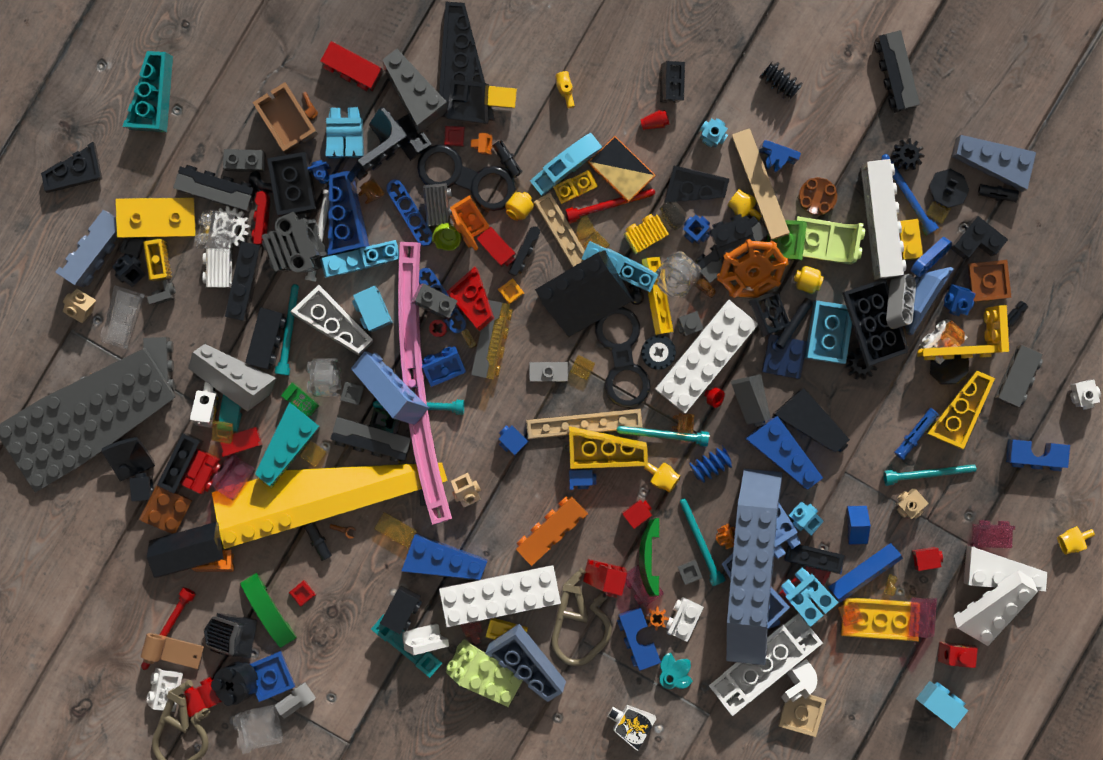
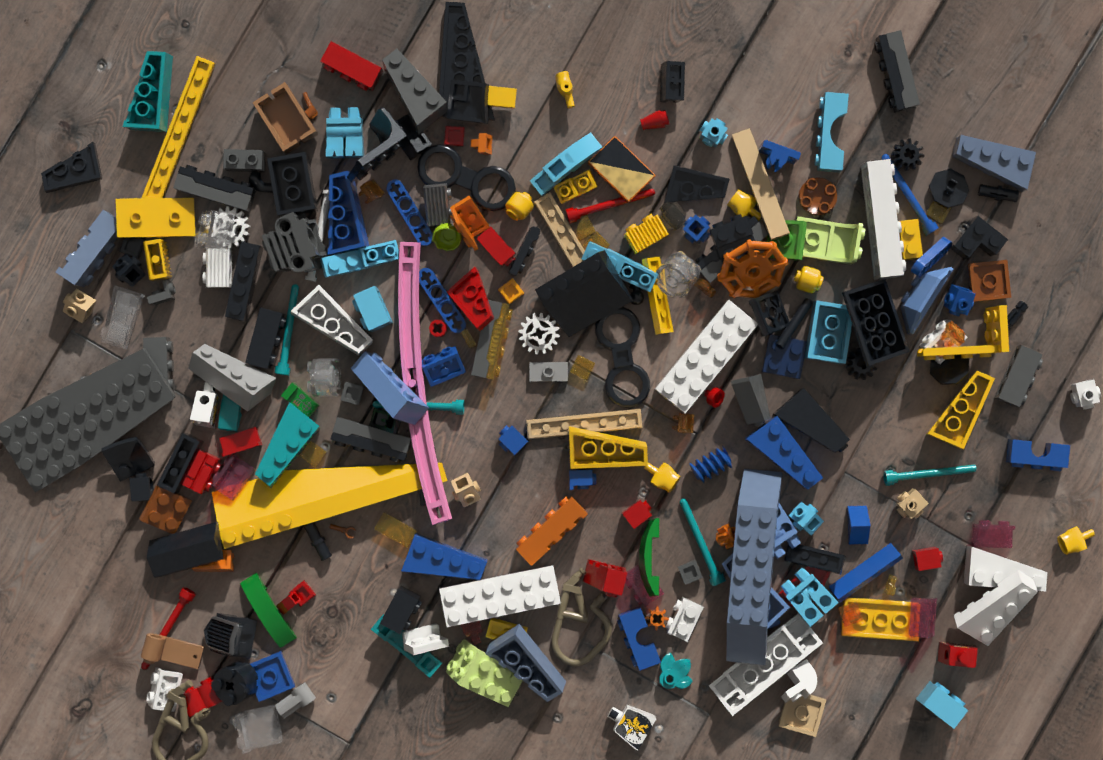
clear yellow tile [212,421,233,444] -> none
red hinge [252,191,270,246] -> none
blue hinge [307,160,331,184] -> none
dark grey brick [411,283,457,320] -> none
black pin [492,140,523,178] -> none
teal piece [617,426,709,447] -> none
black wheel [641,335,676,370] -> none
dark grey brick [676,311,704,336] -> none
black piece [759,61,803,102] -> none
light grey beam [886,274,916,329] -> none
blue pin [894,408,940,460] -> none
none -> yellow tile [142,56,215,198]
none -> red piece [276,591,301,615]
none -> white gear [518,313,560,355]
none -> medium azure arch [814,92,849,173]

